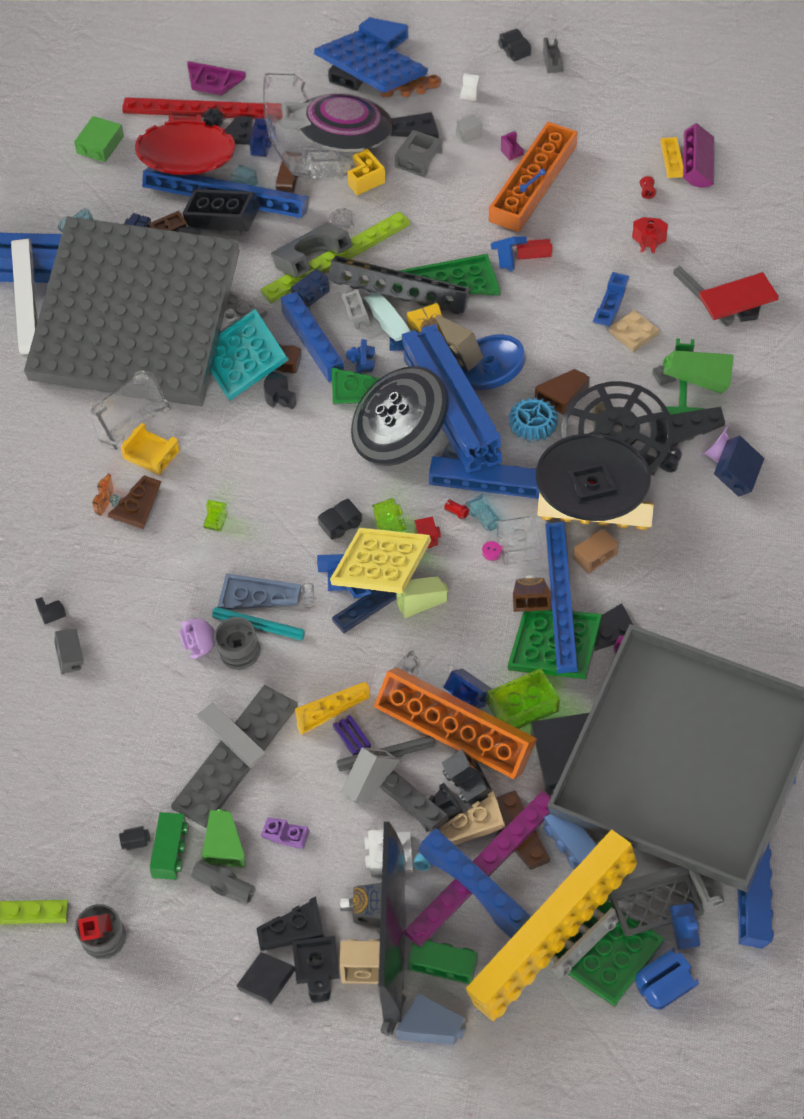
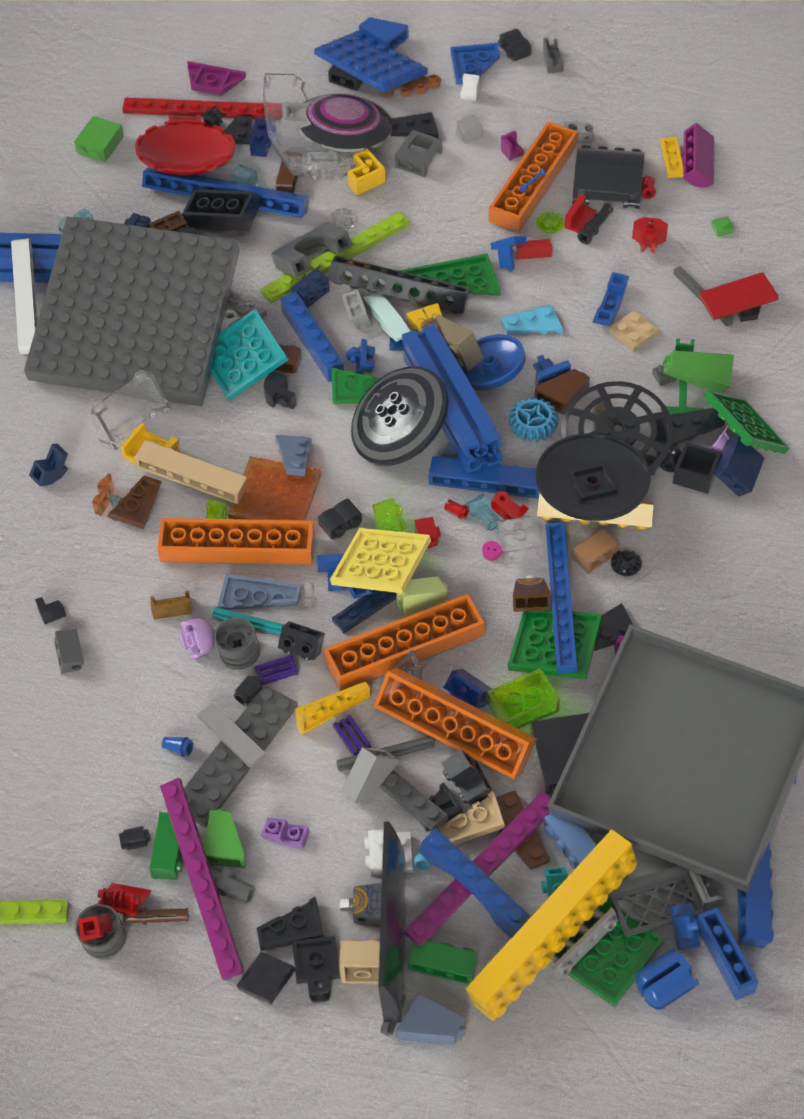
none -> dark blue brick [29,443,68,486]
none -> red hinge [97,883,152,916]
none -> reddish brown pin [123,908,188,925]
none -> tan brick [135,440,247,504]
none -> pearl gold hinge [150,591,192,619]
none -> orange brick [157,518,315,565]
none -> magenta plate [160,778,244,981]
none -> blue cone [162,736,193,757]
none -> clear orange plate [228,456,322,521]
none -> black brick [233,676,262,705]
none -> dark purple tile [254,655,298,685]
none -> sand blue wing [275,435,312,476]
none -> black brick [277,621,325,660]
none -> orange brick [323,593,485,691]
none -> blue plate [450,43,500,84]
none -> red leg [490,491,529,527]
none -> medium azure wing [501,304,563,335]
none -> blue piece [533,355,571,386]
none -> clear neon green gear [536,211,564,233]
none -> teal brick [541,867,568,898]
none -> light grey leg [563,121,594,143]
none -> red panel [564,194,597,233]
none -> black hinge [572,145,645,209]
none -> black pin [577,203,613,245]
none -> black gear [611,548,642,576]
none -> black piece [672,442,722,494]
none -> blue brick [697,907,758,1000]
none -> green plate [703,390,790,454]
none -> bright green plate [711,216,734,237]

